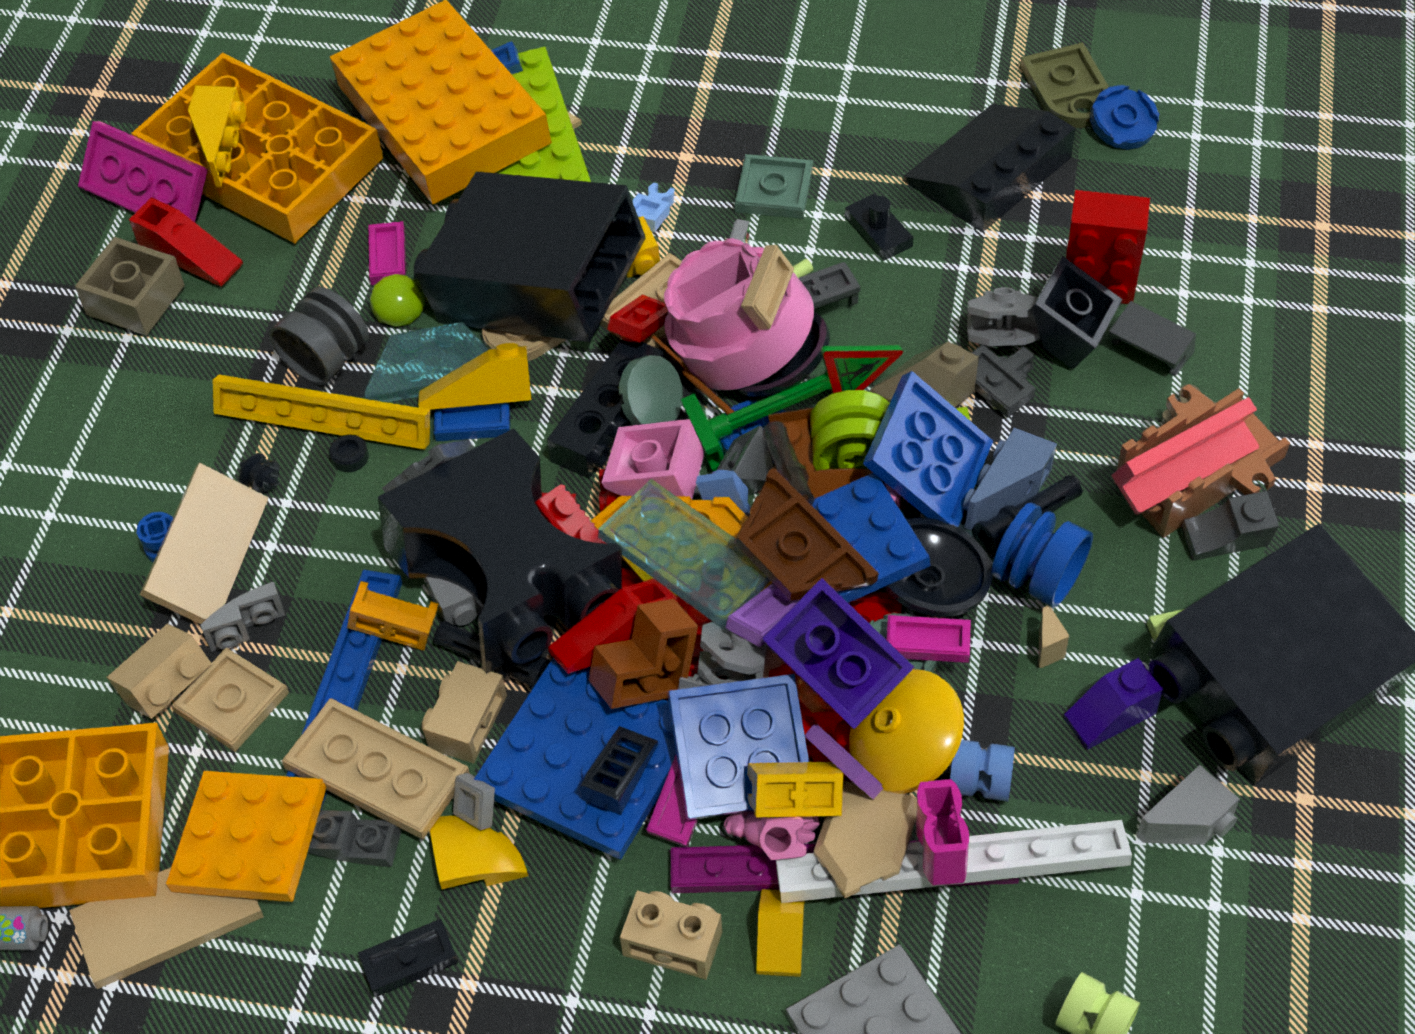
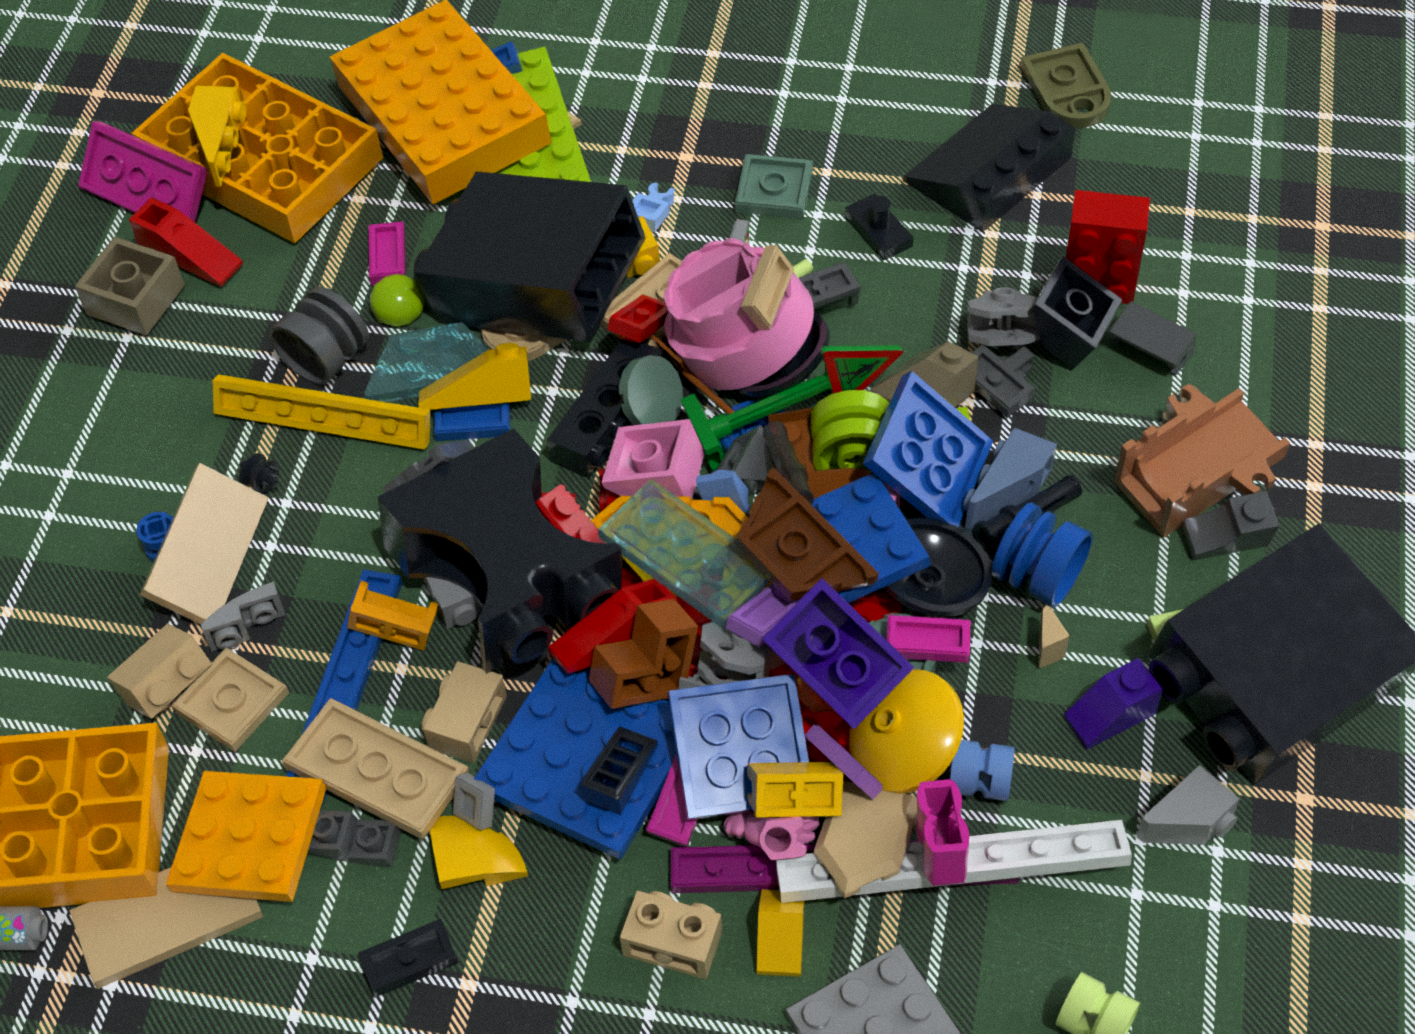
black tile [329,434,369,472] -> none
black pin [434,621,552,691] -> none
blue tile [1090,85,1159,150] -> none
coral panel [1111,397,1259,515] -> none

